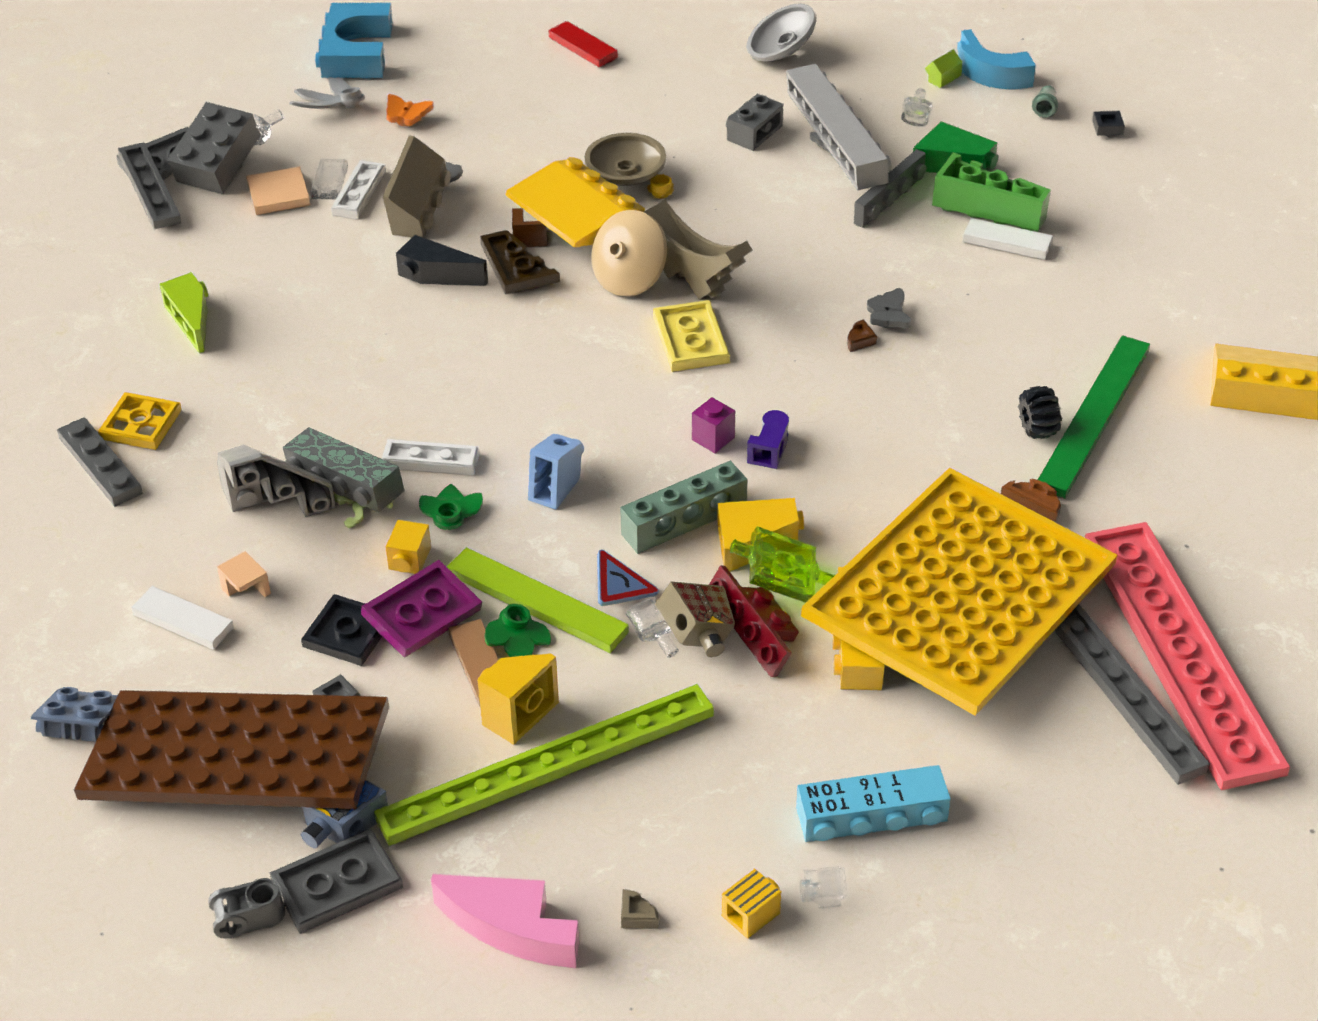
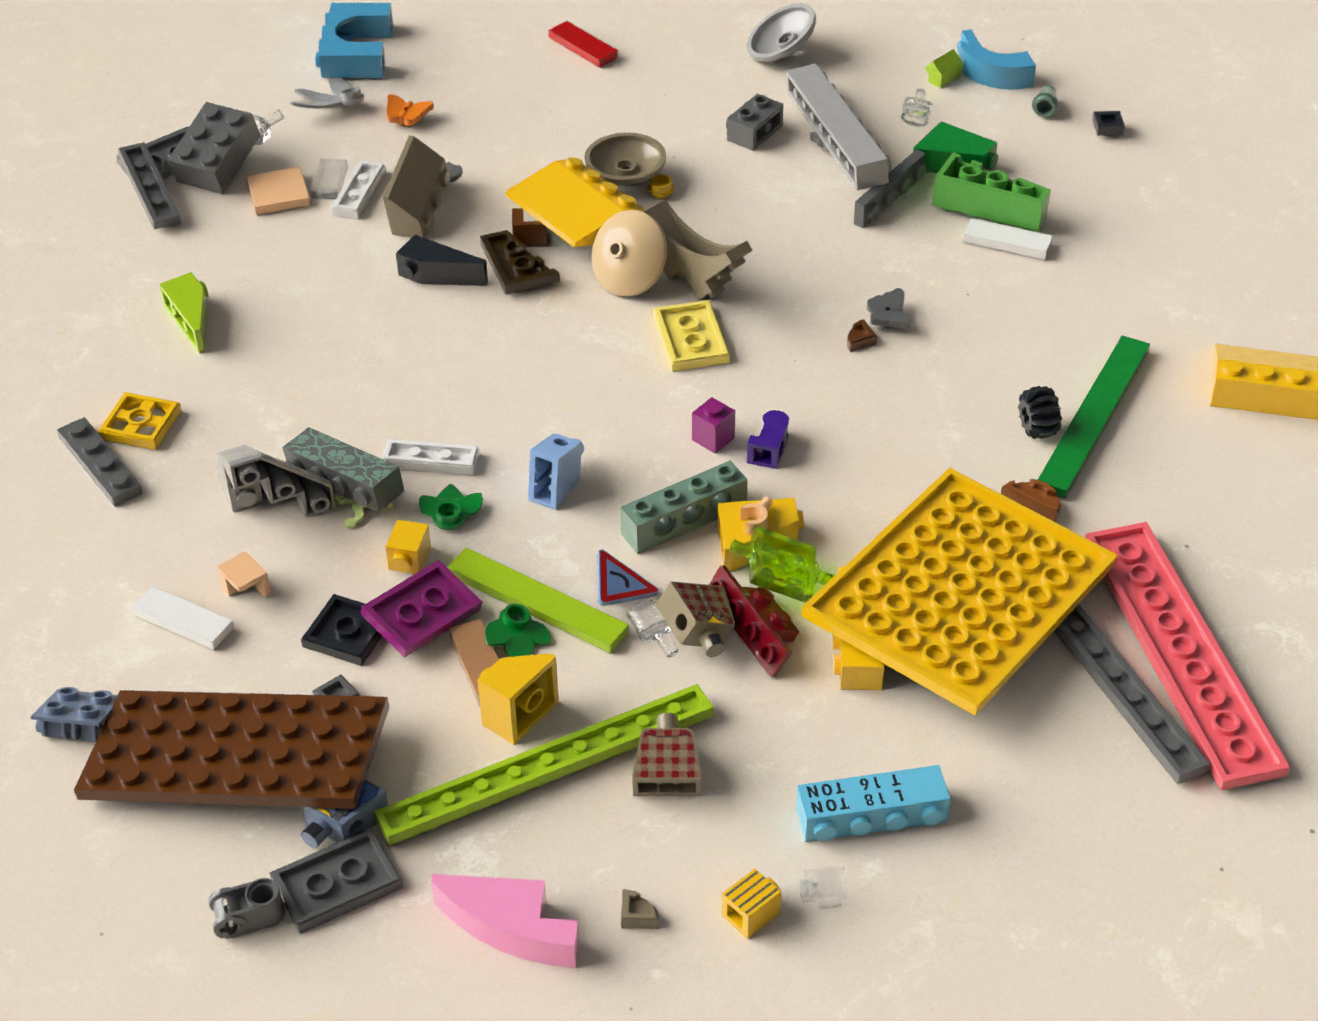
none -> dark tan torso [632,713,701,796]
none -> light nougat piece [740,497,773,536]

